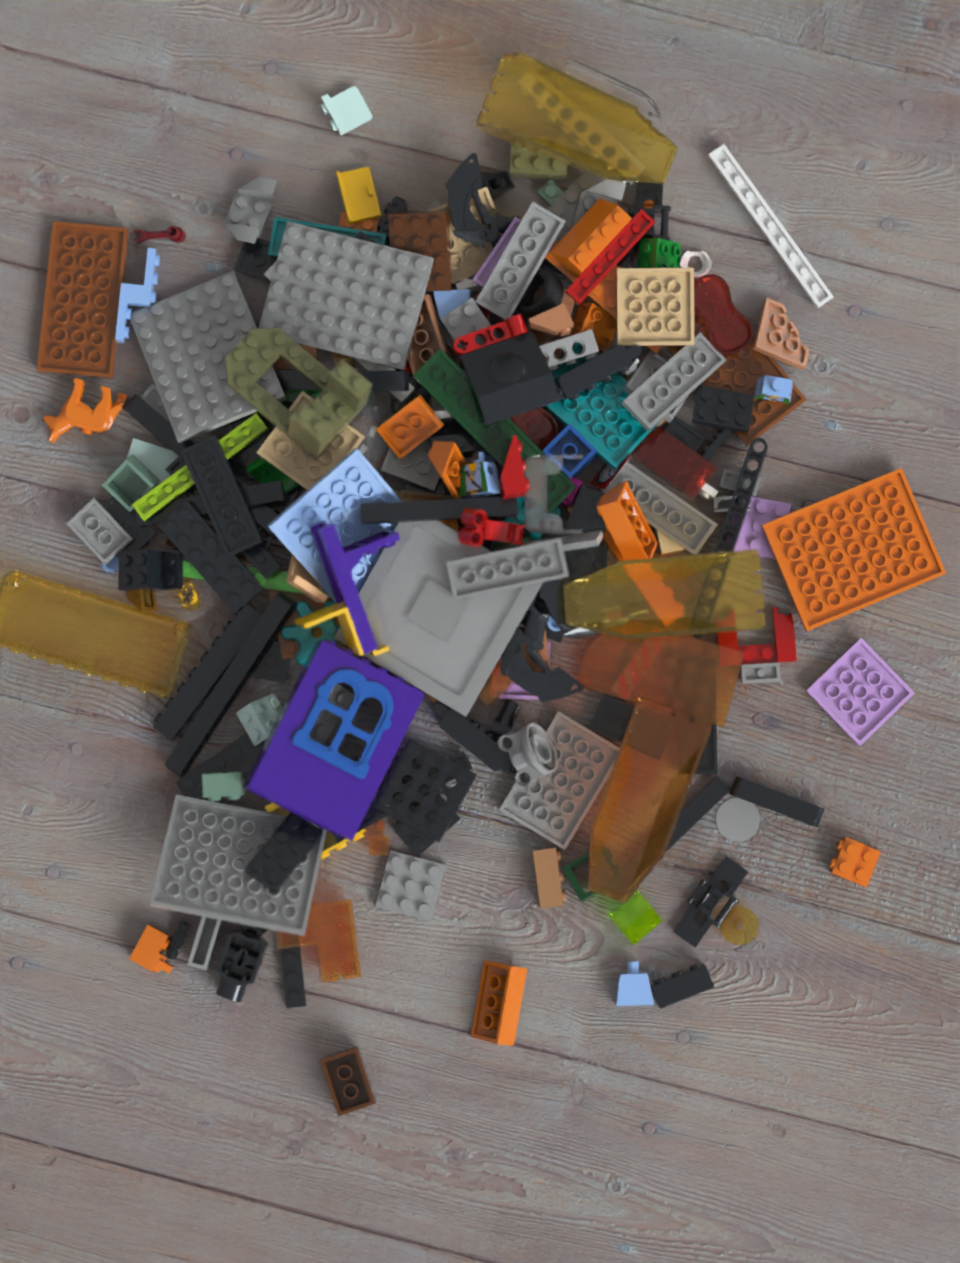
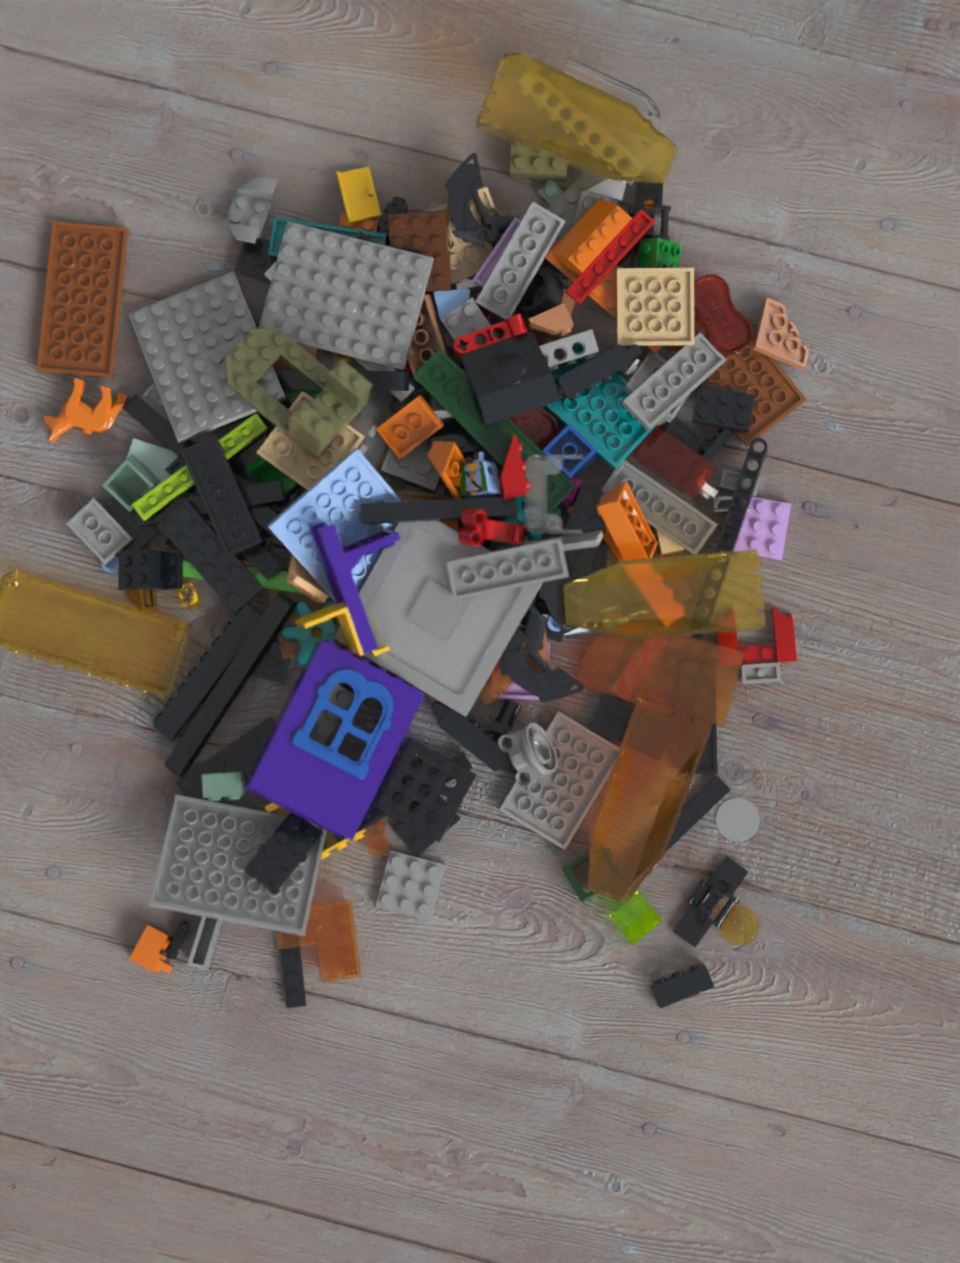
light blue bracket [115,248,160,344] -> none
dark red brick [133,226,186,243] -> none
black brick [216,924,269,1002] -> none
light aqua bracket [236,694,282,746] -> none
light aqua bracket [320,86,372,136] -> none
reddish brown brick [320,1046,376,1116] -> none
orange slope [471,960,527,1046] -> none
black slope [480,171,515,201] -> none
medium nougat brick [532,848,567,909] -> none
orange bracket [570,303,617,352] -> none
sticker [589,454,632,490] -> none
light blue torso [616,961,654,1006] -> none
white piece [680,251,712,278] -> none
white plate [708,144,834,309] -> none
black beam [730,776,825,827] -> none
light blue torso [754,375,793,404] -> none
orange plate [761,468,946,632] -> none
lavender plate [806,638,915,746] -> none
orange plate [829,837,881,888] -> none

